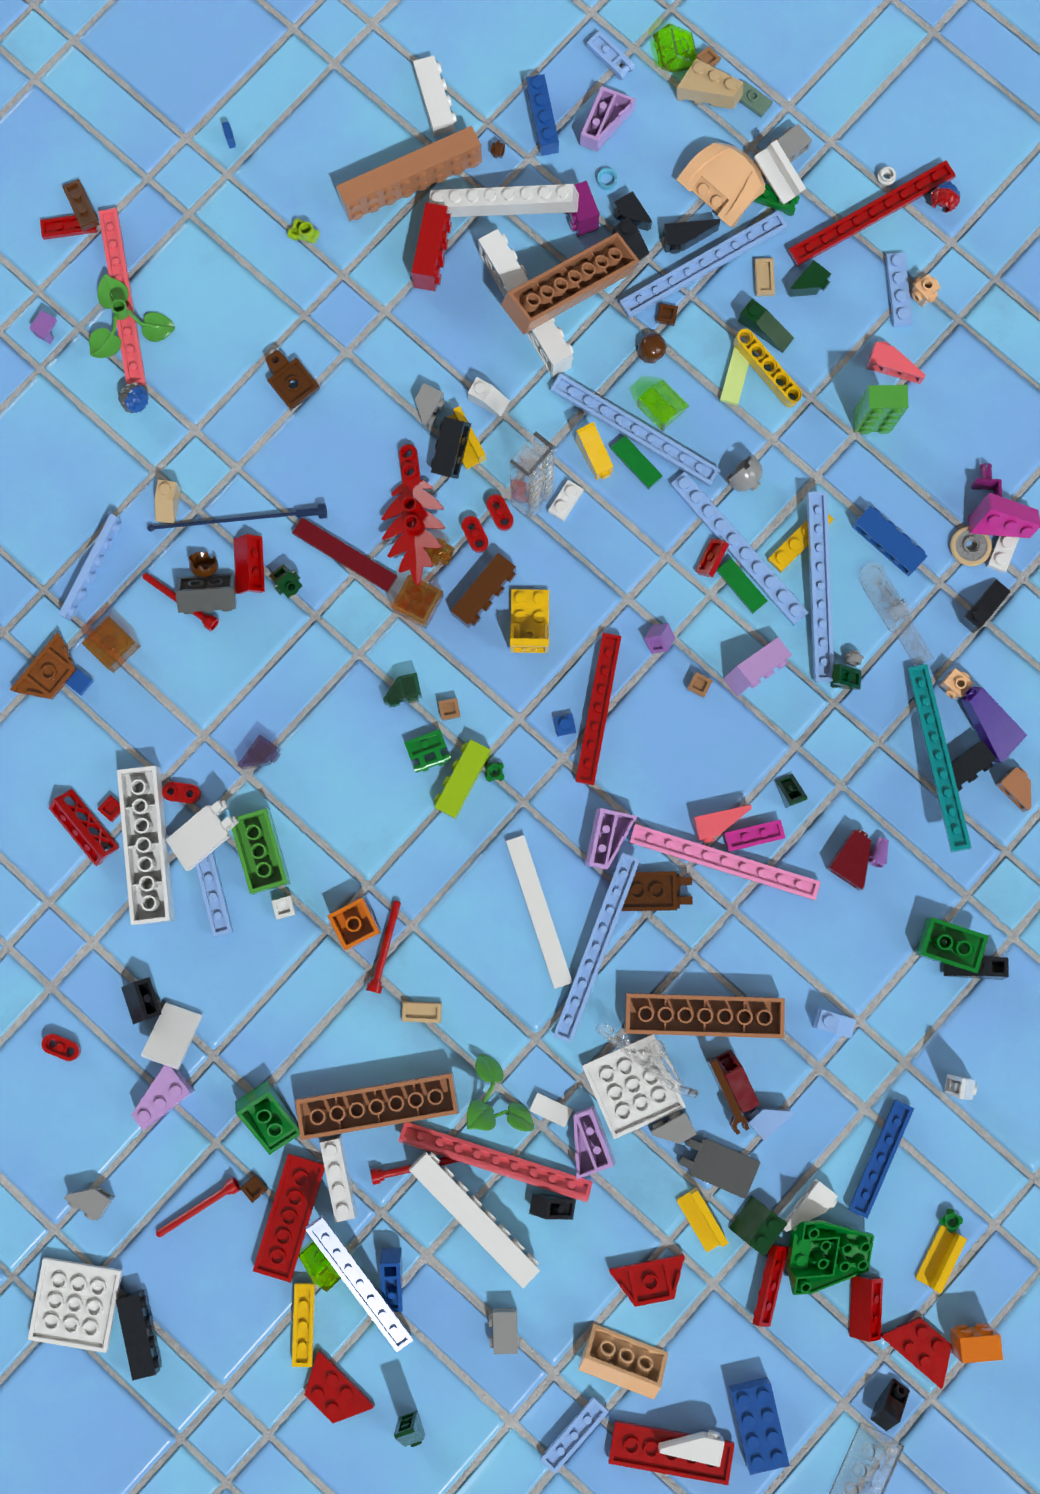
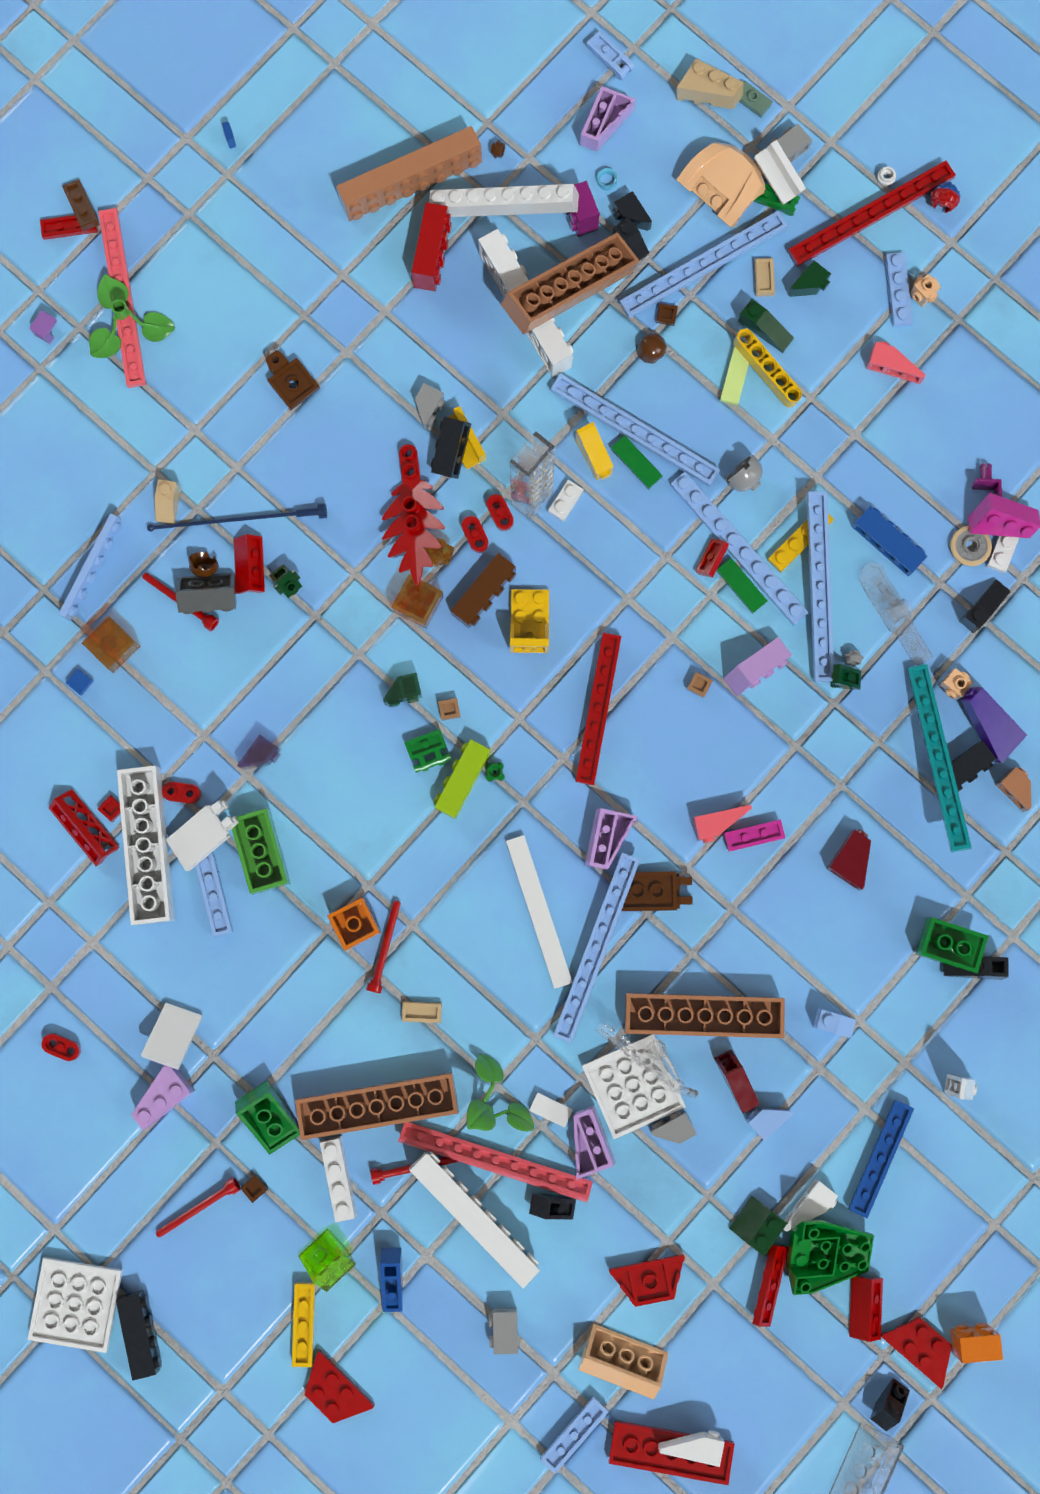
dark orange wing [10,633,76,700] -> none
light grey slope [64,1186,115,1221] -> none
blue piece [118,383,149,413] -> none
black brick [121,977,161,1025] -> none
red plate [253,1153,325,1283] -> none
white plate [272,896,296,920] -> none
lime plate [287,218,320,244] -> none
dark red tile [292,518,398,593] -> none
plate [305,1215,413,1352] -> none
slope [394,1410,425,1447] -> none
white brick [413,55,457,136] -> none
white slope [468,377,510,417] -> none
blue brick [526,74,559,156] -> none
blue plate [554,714,576,737] -> none
bright pink plate [629,824,821,900] -> none
clear neon green slope [637,380,689,432] -> none
medium lavender panel [644,623,675,654] -> none
clear neon green slope [653,23,697,73] -> none
black slope [663,219,720,254] -> none
yellow panel [676,1188,729,1252] -> none
dark grey tile [678,1138,761,1199] -> none
medium nougat plate [695,46,721,67] -> none
reddish brown tile [706,1057,750,1135] -> none
blue brick [729,1377,790,1475] -> none
dark green slope [775,774,808,808] -> none
bright green brick [853,385,909,435] -> none
medium lavender cone [869,837,889,868] -> none
yellow panel [915,1225,967,1294] -> none
green plate [939,1208,963,1233] -> none

